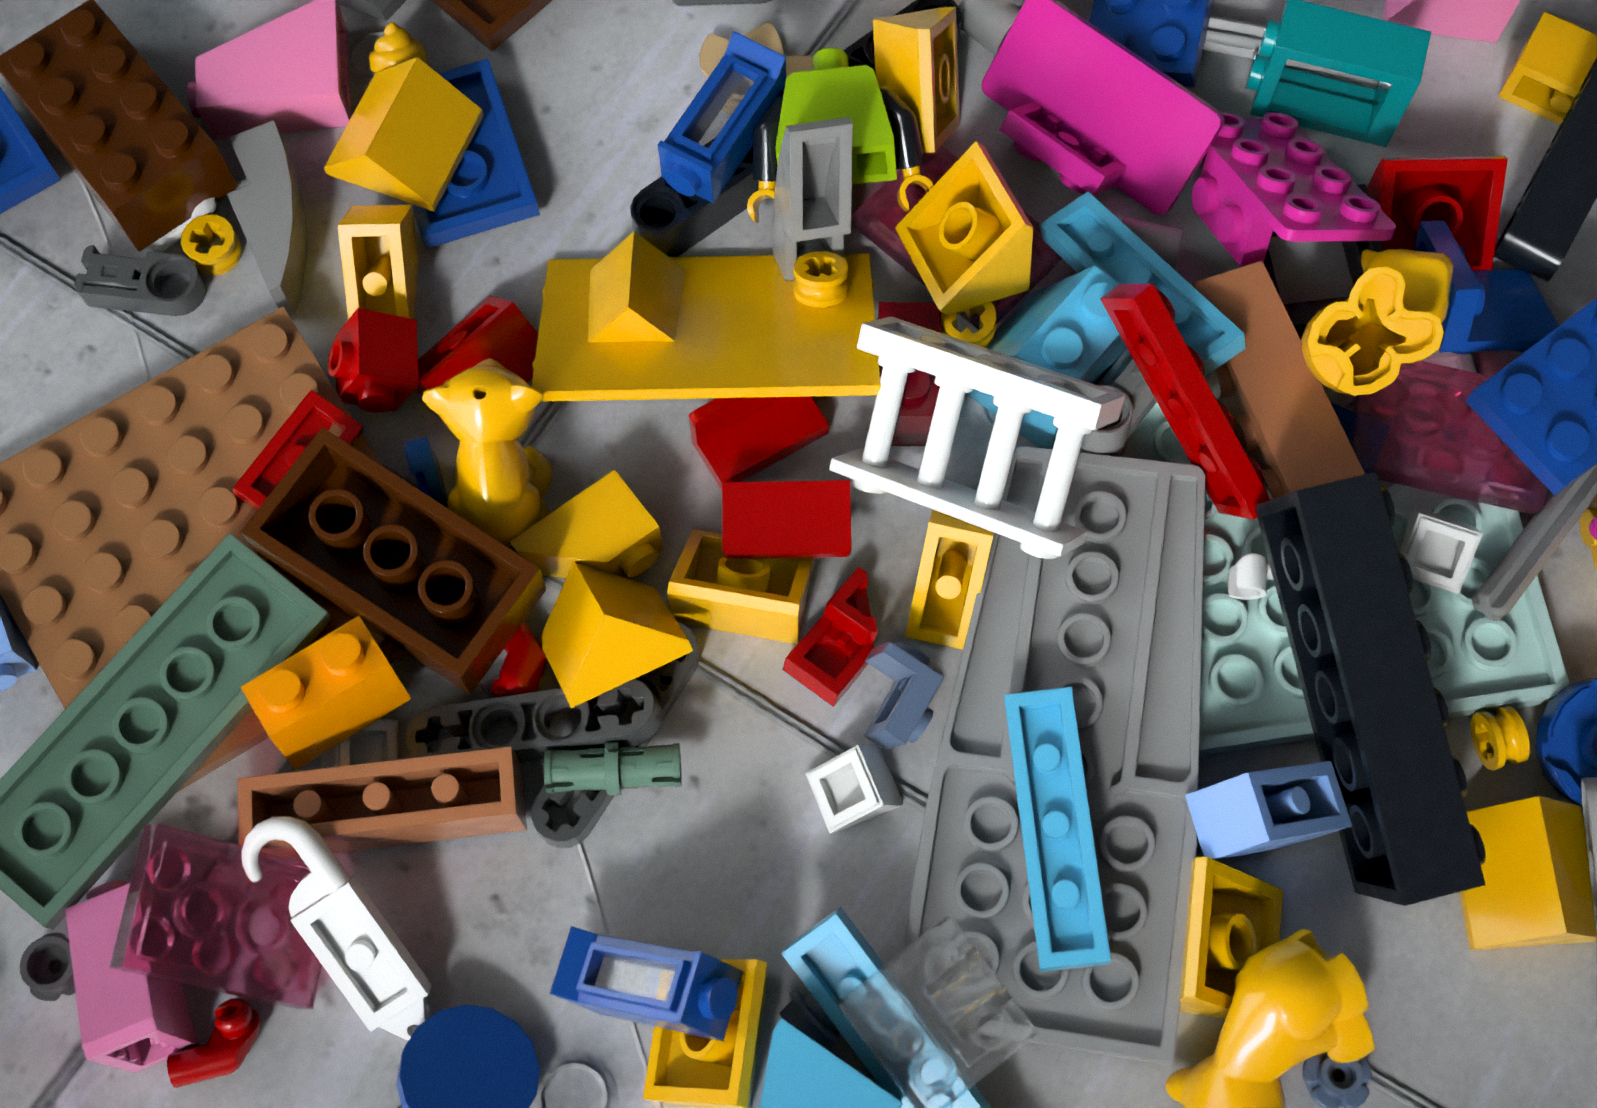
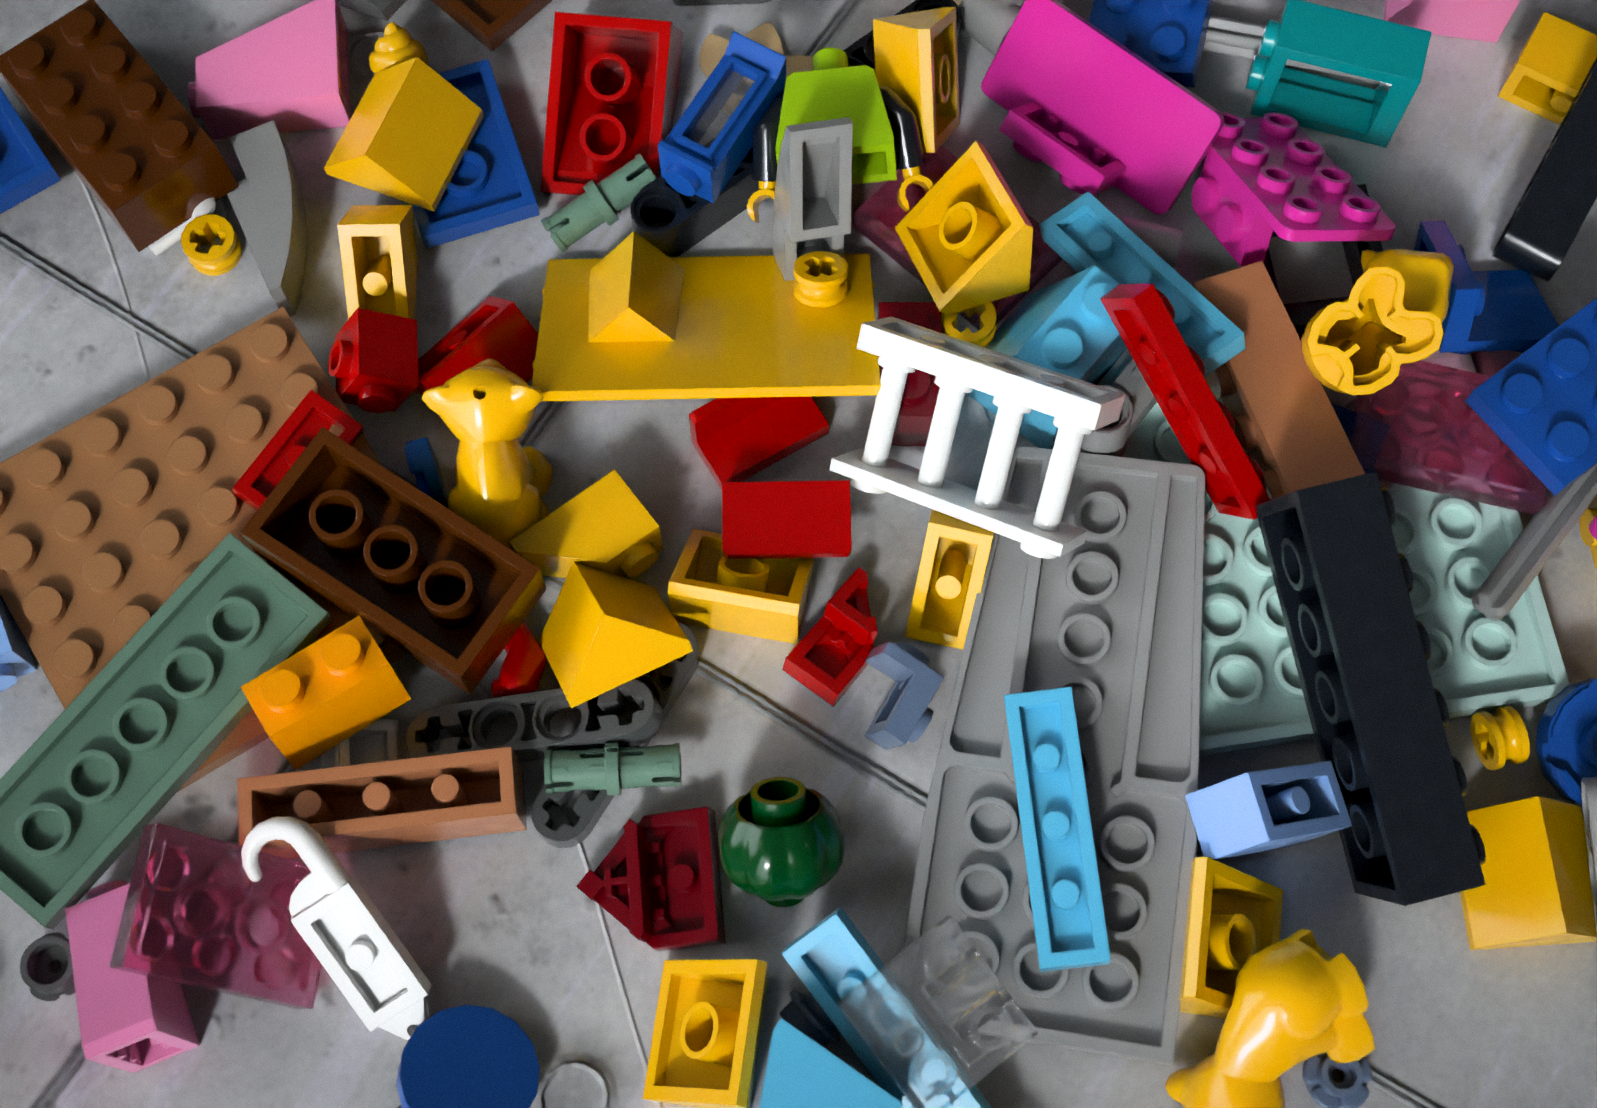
dark grey piece [74,245,206,316] -> none
red arm [167,998,260,1088] -> none
blue window [549,926,743,1041] -> none
white slope [805,745,903,833] -> none
white hand [1228,553,1274,600] -> none
red slope [1367,156,1508,271] -> none
white slope [1400,507,1482,594] -> none
none -> red slope [540,12,683,196]
none -> sand green pin [541,153,657,252]
none -> dark red slope [576,806,726,951]
none -> dark green plant [718,777,845,907]

